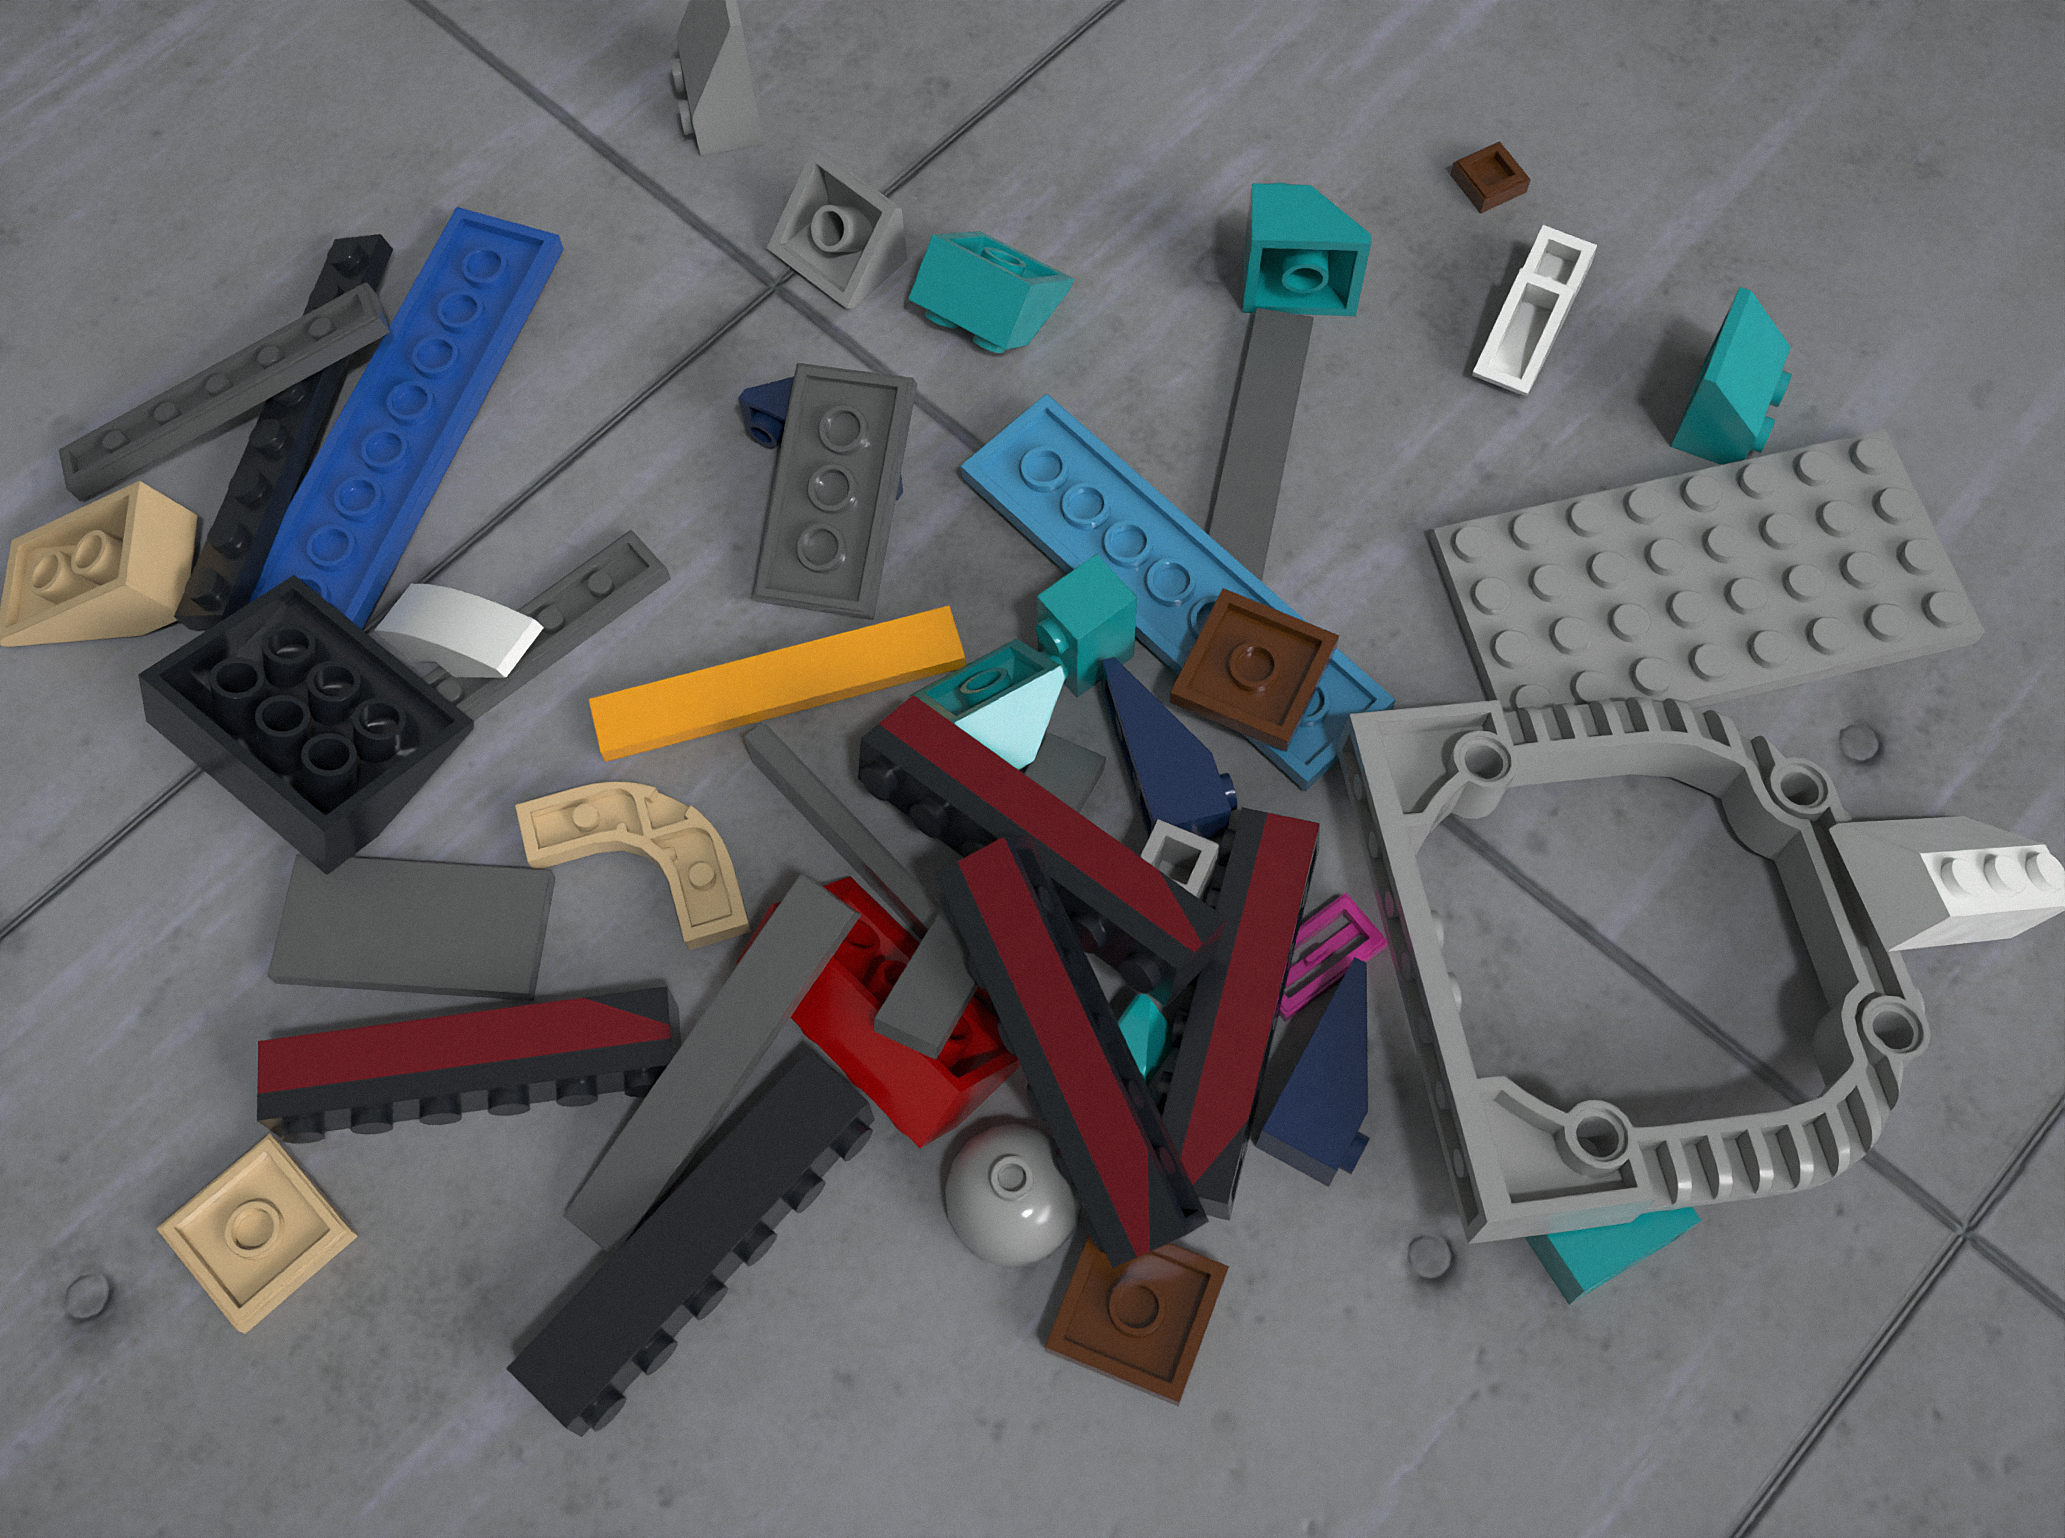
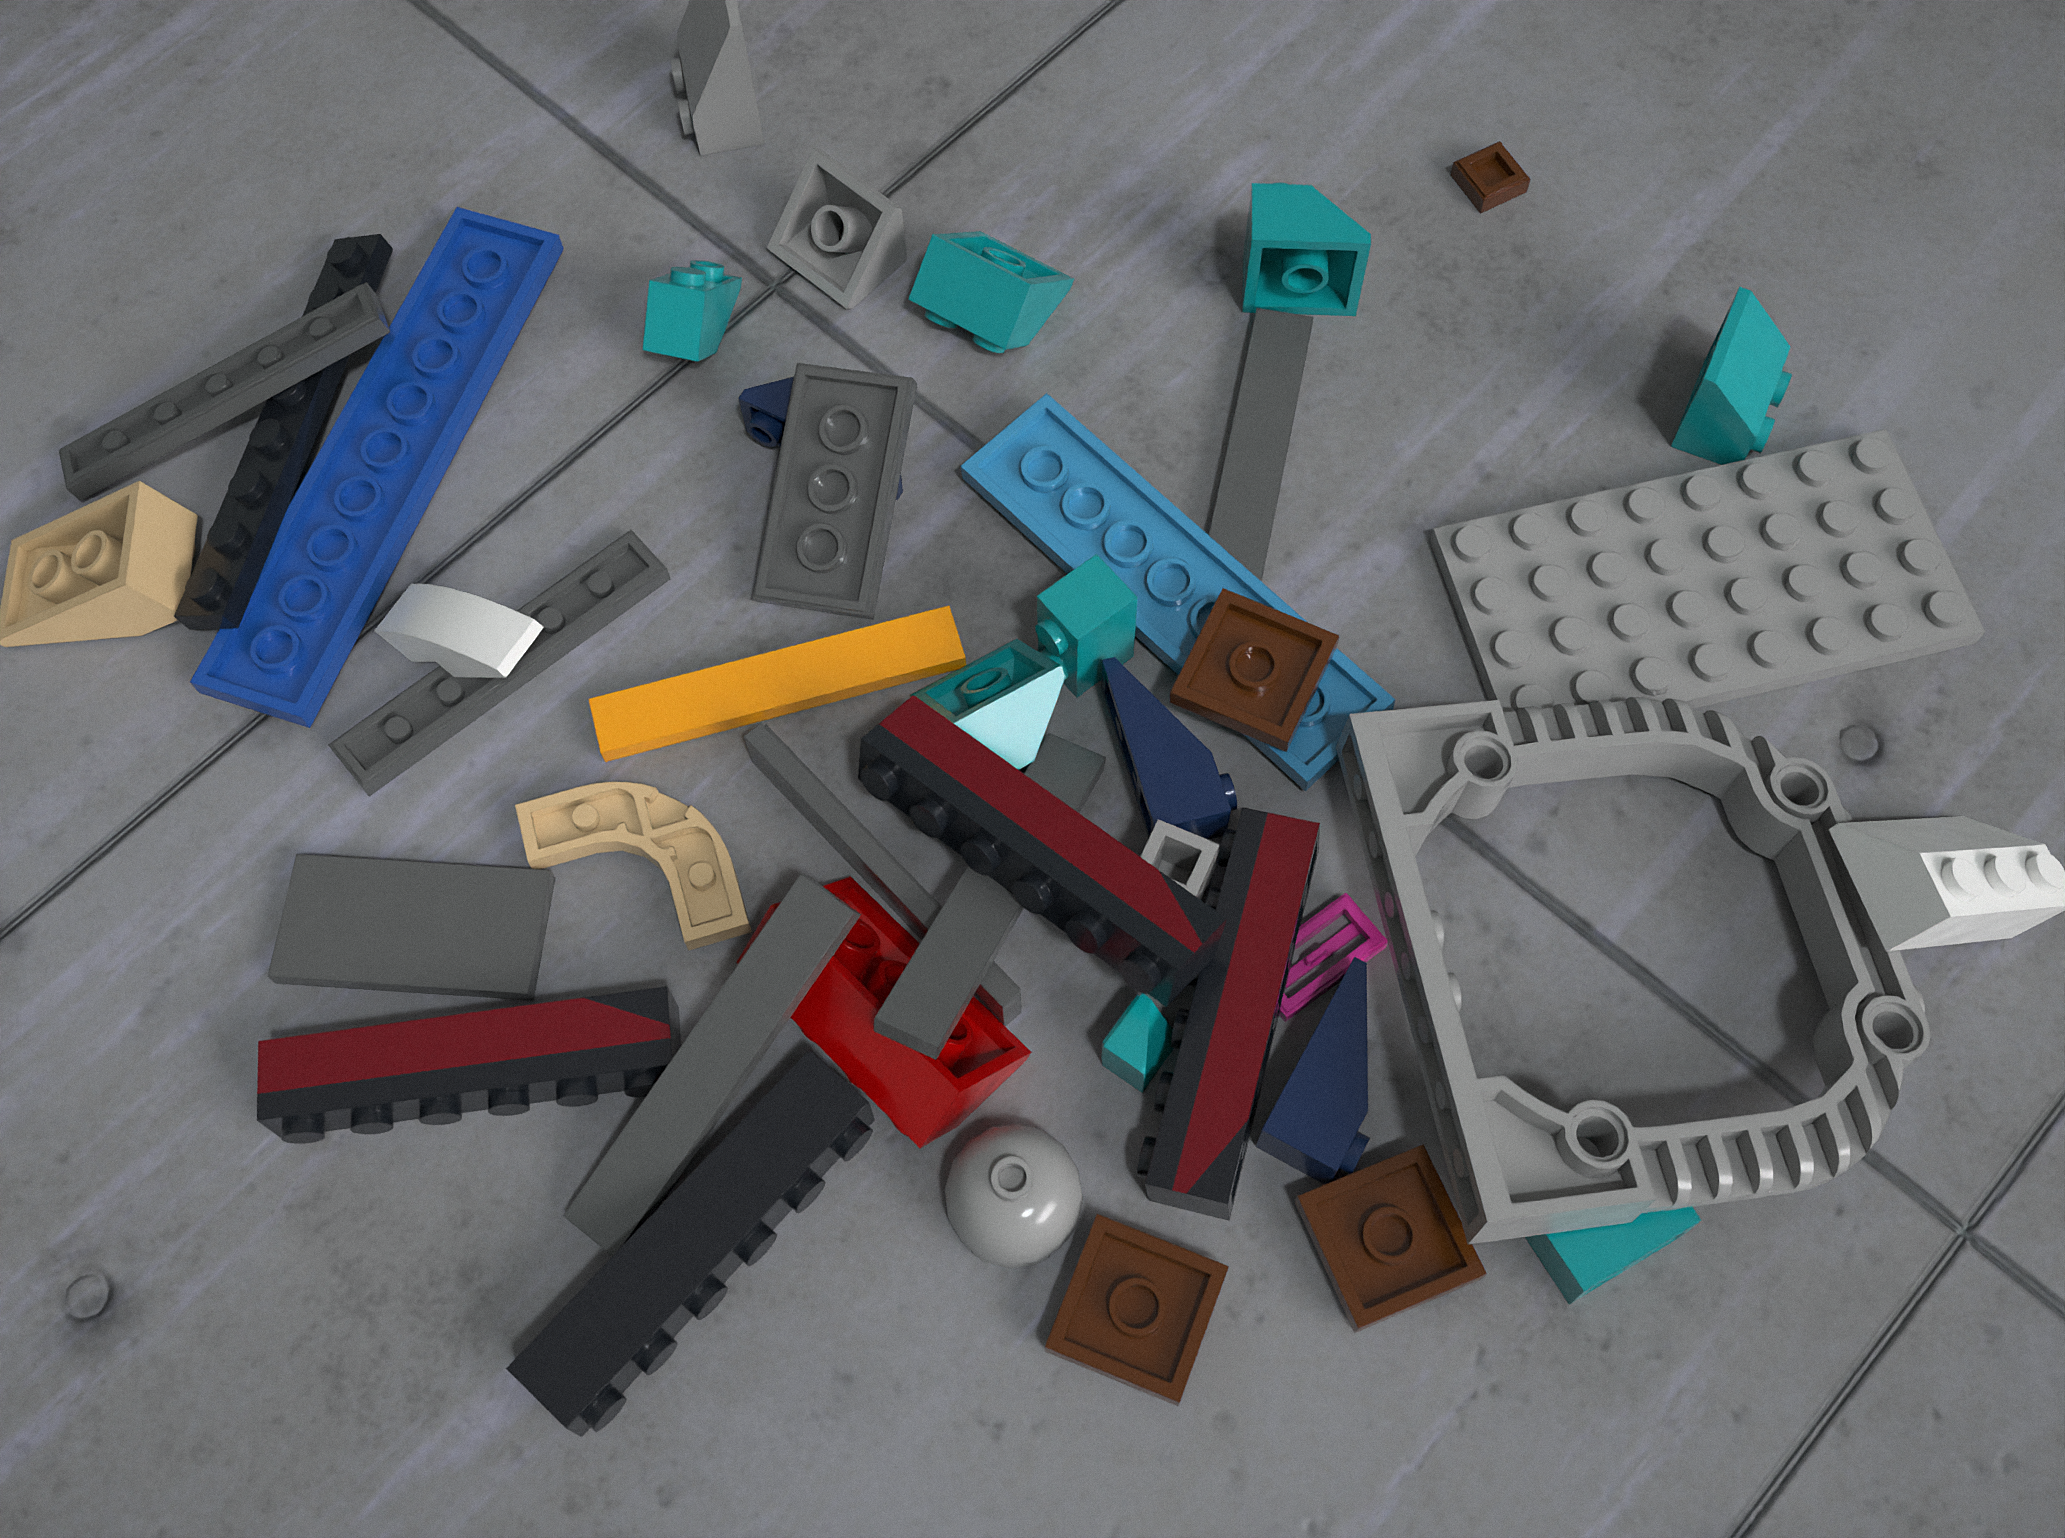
black slope [138,575,474,875] -> none
tan tile [156,1133,358,1334] -> none
brick [935,836,1209,1268] -> none
white slope [1472,225,1597,397] -> none
none -> teal slope [643,260,742,362]
none -> reddish brown plate [1295,1144,1487,1333]

